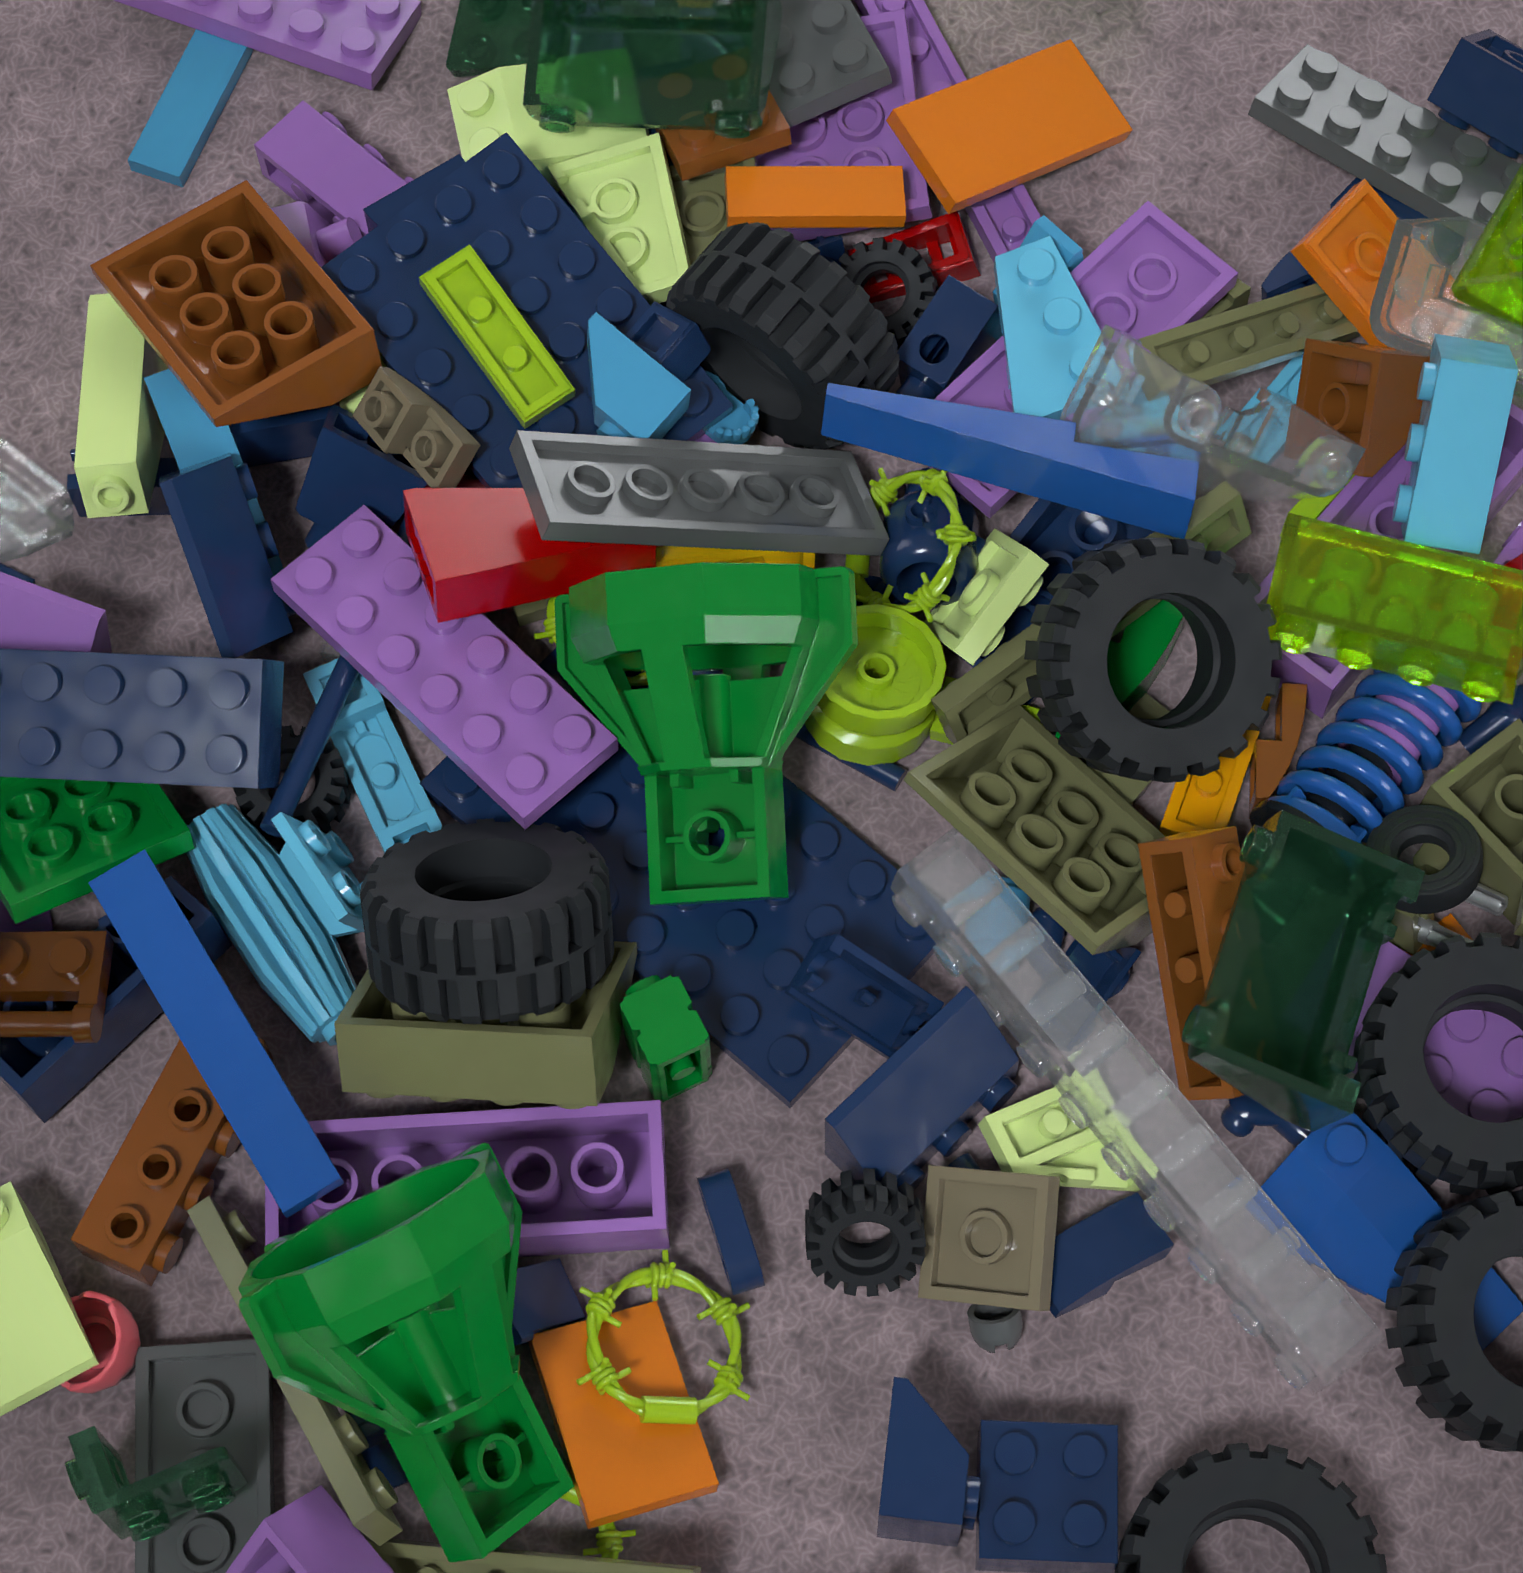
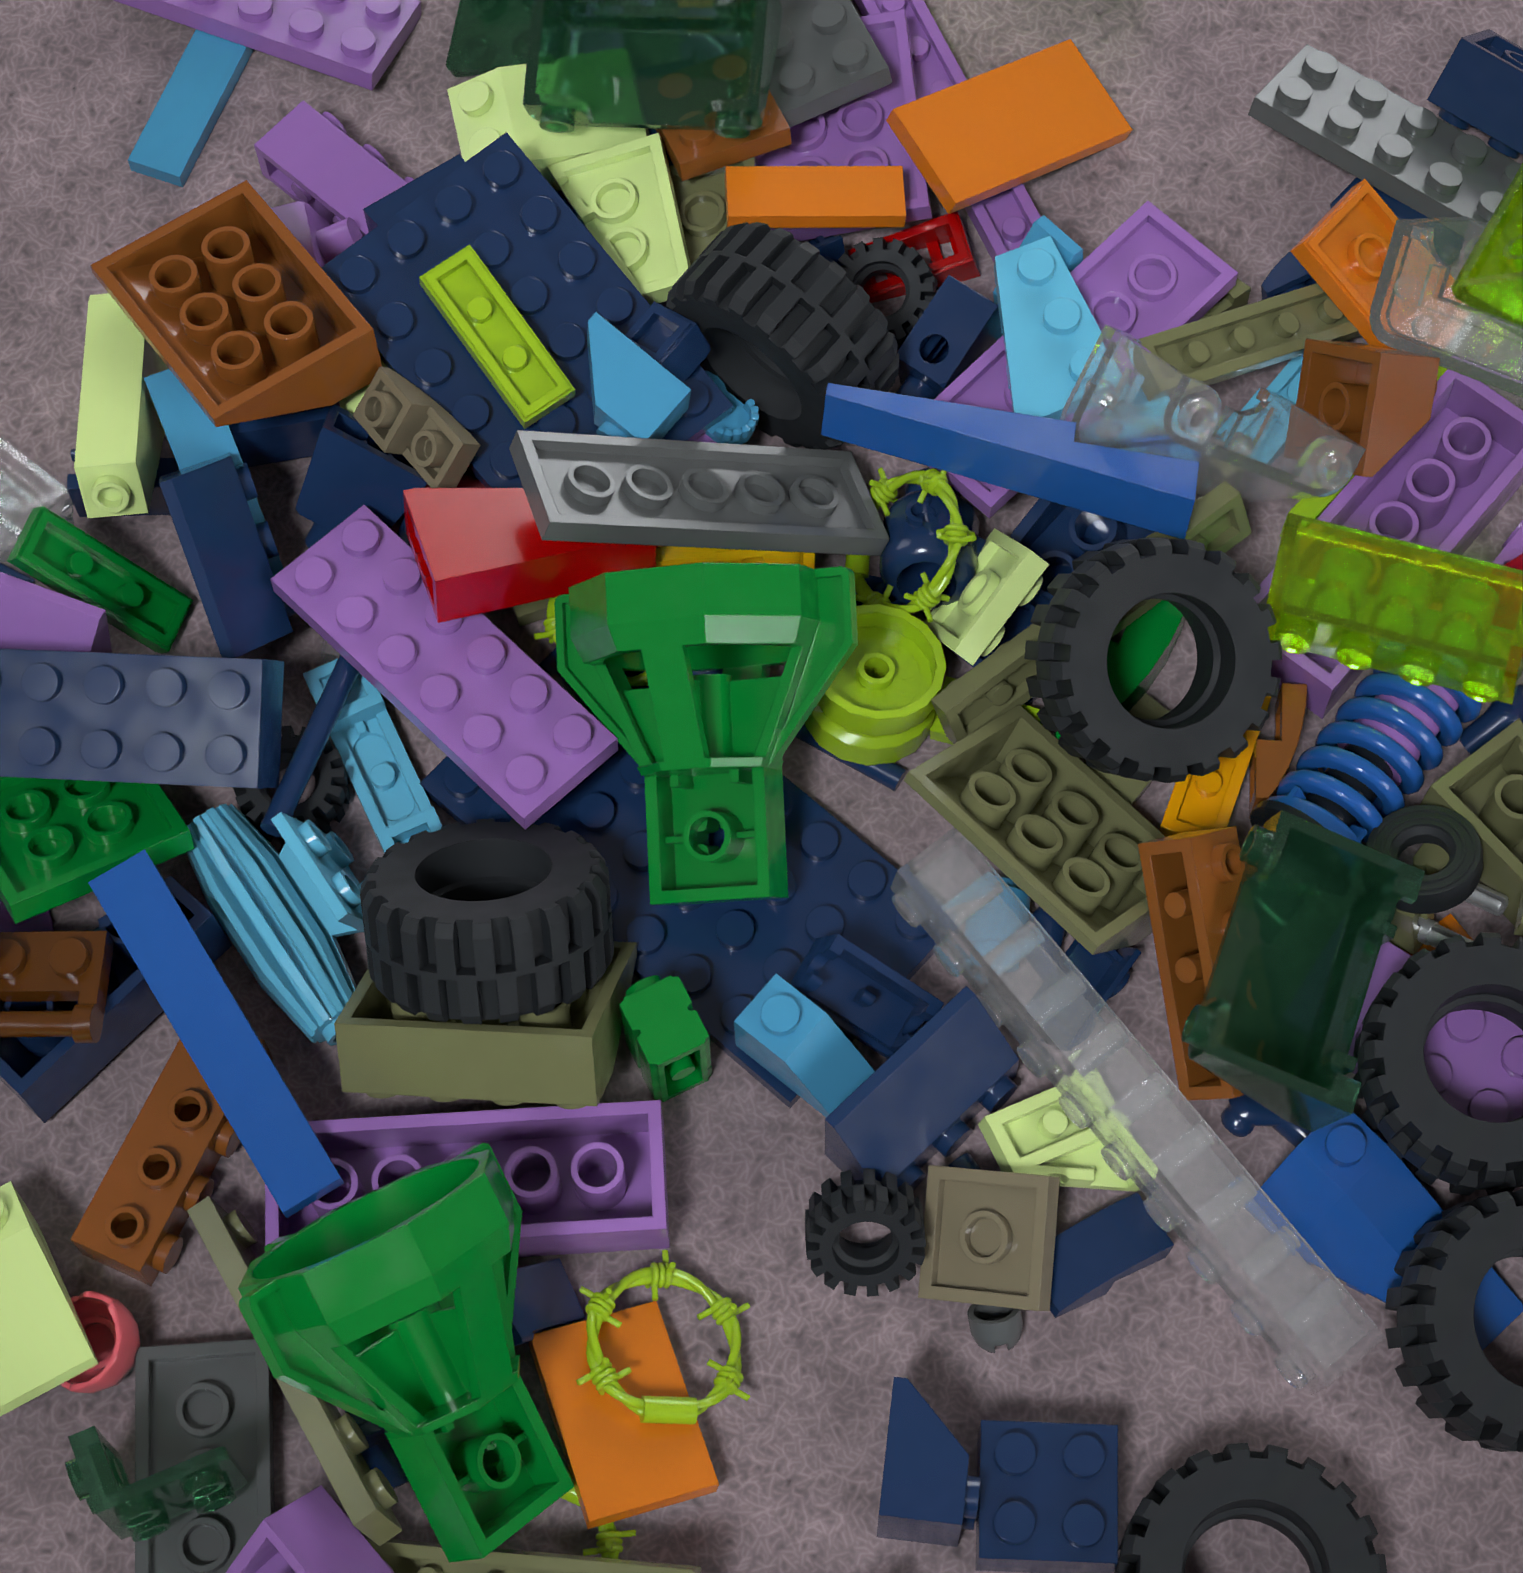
dark blue beam [697,1169,765,1296] -> none
medium azure wedge [1392,334,1518,554] -> none
none -> green tile [7,505,193,654]
none -> dark azure slope [734,973,875,1117]

